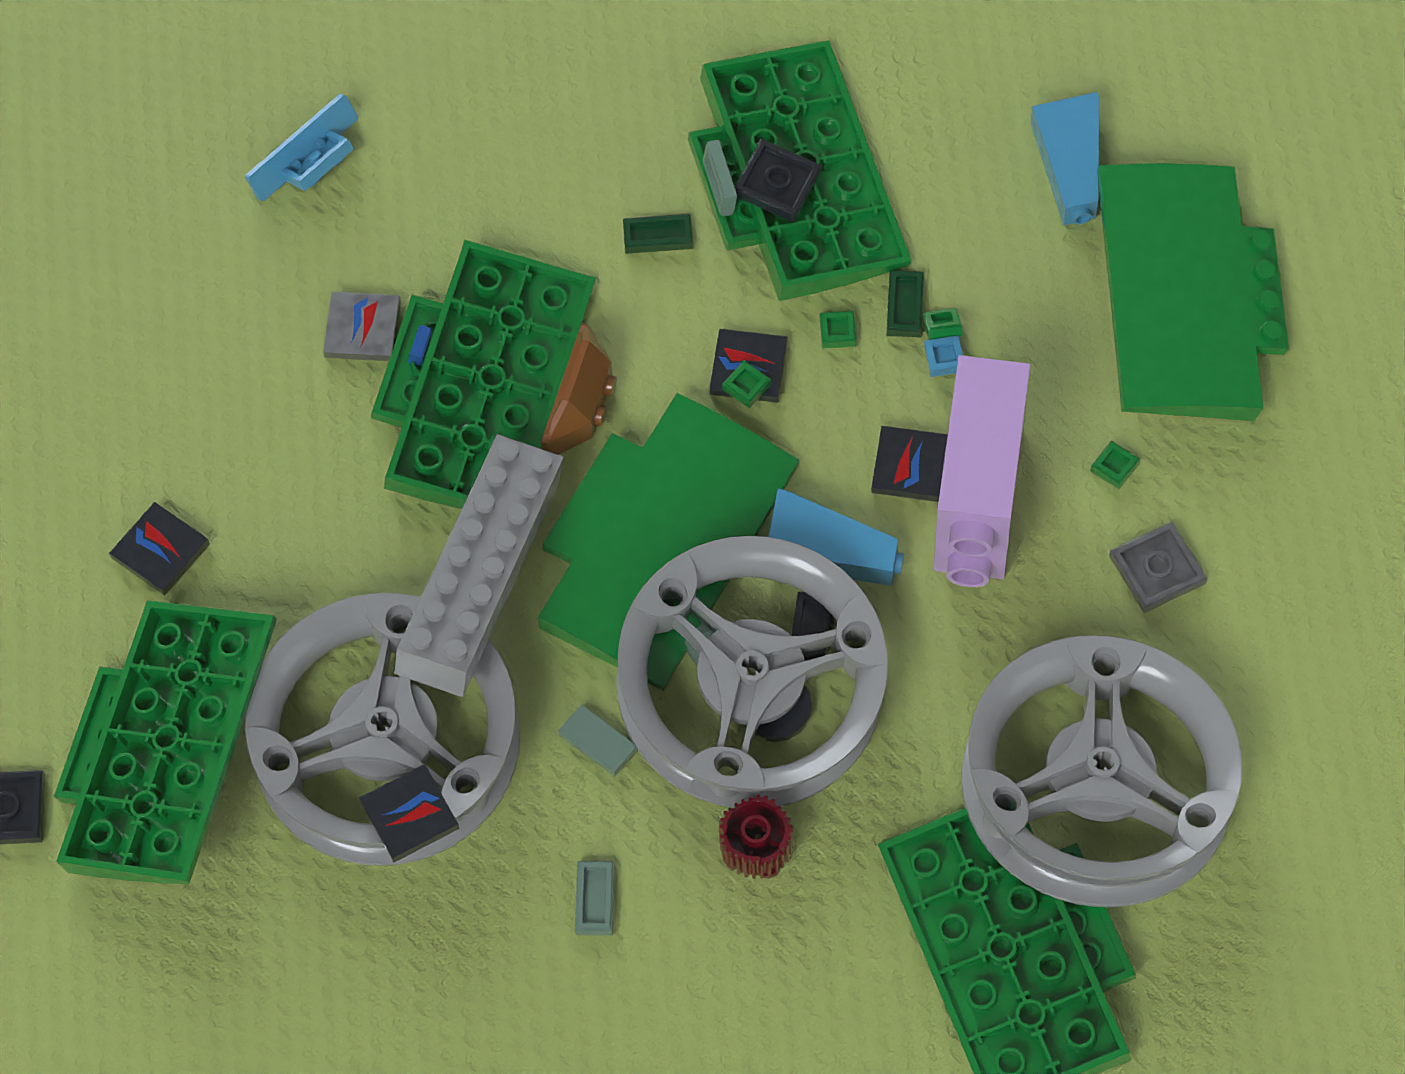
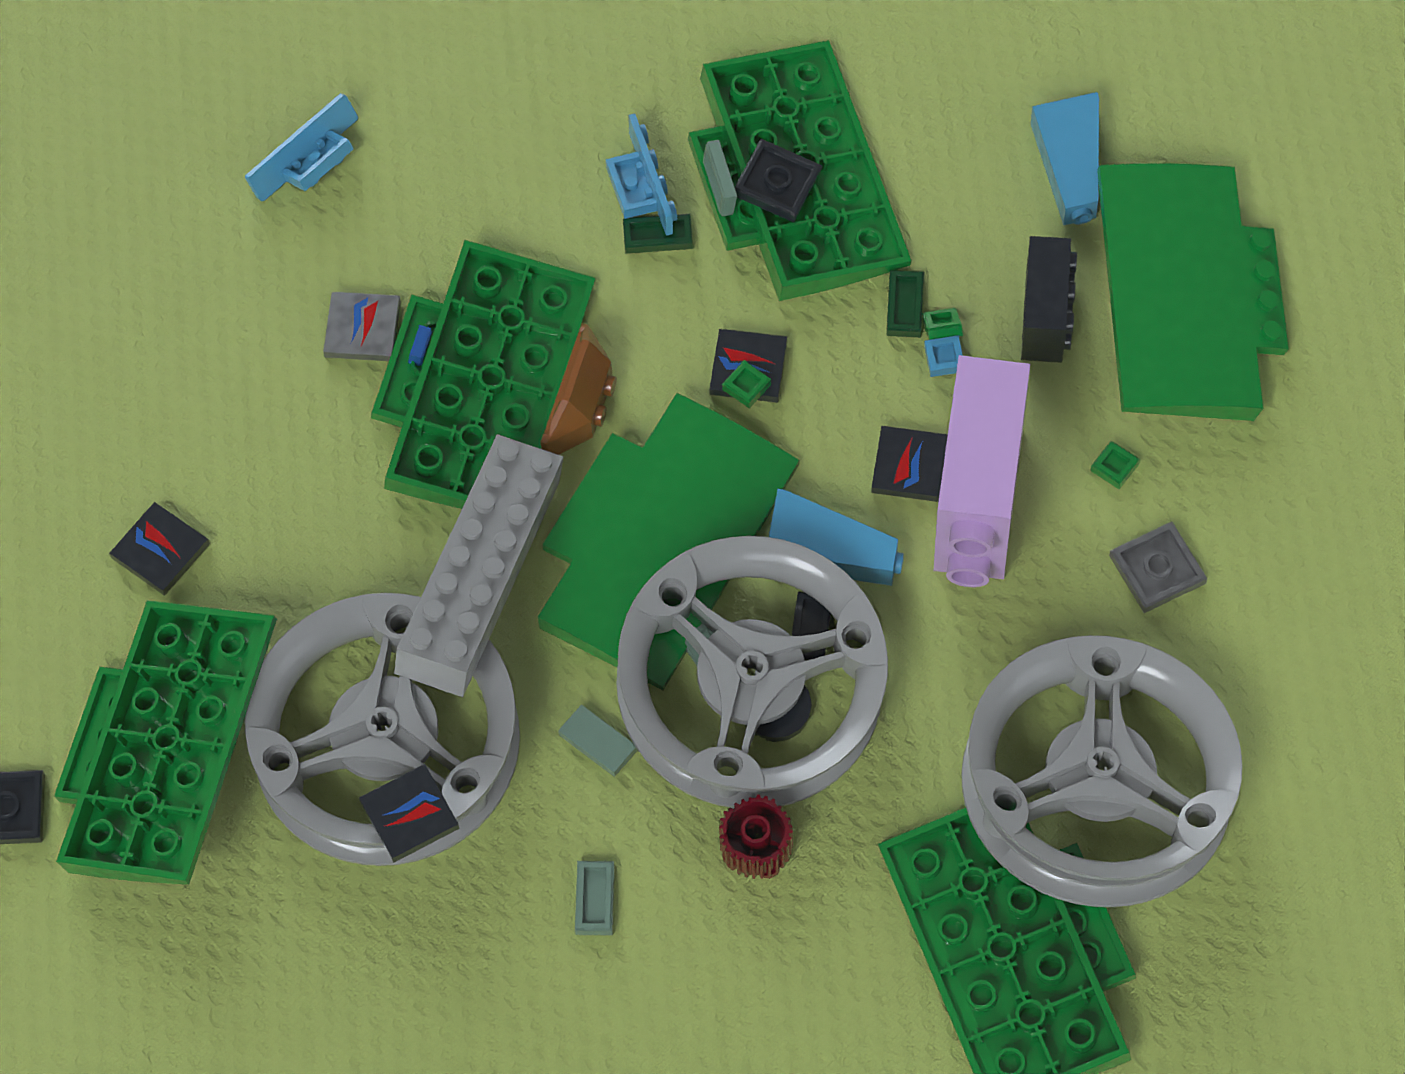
green tile [820,311,856,349] -> none
none -> dark azure bracket [606,113,677,235]
none -> black brick [1021,236,1077,363]

